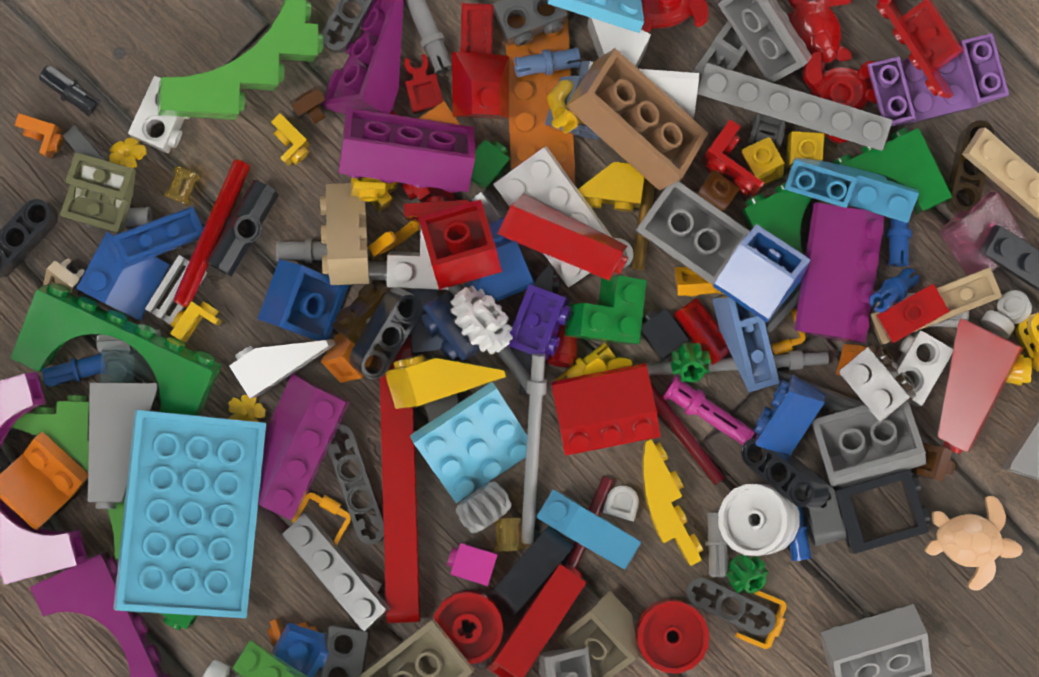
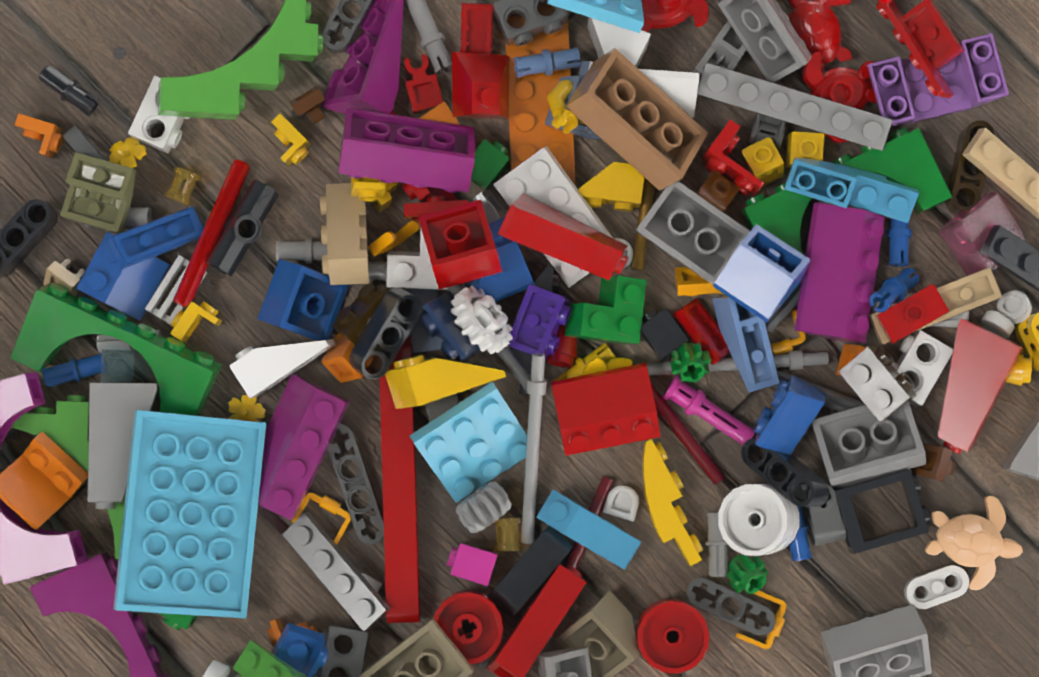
none -> white plate [904,565,969,609]

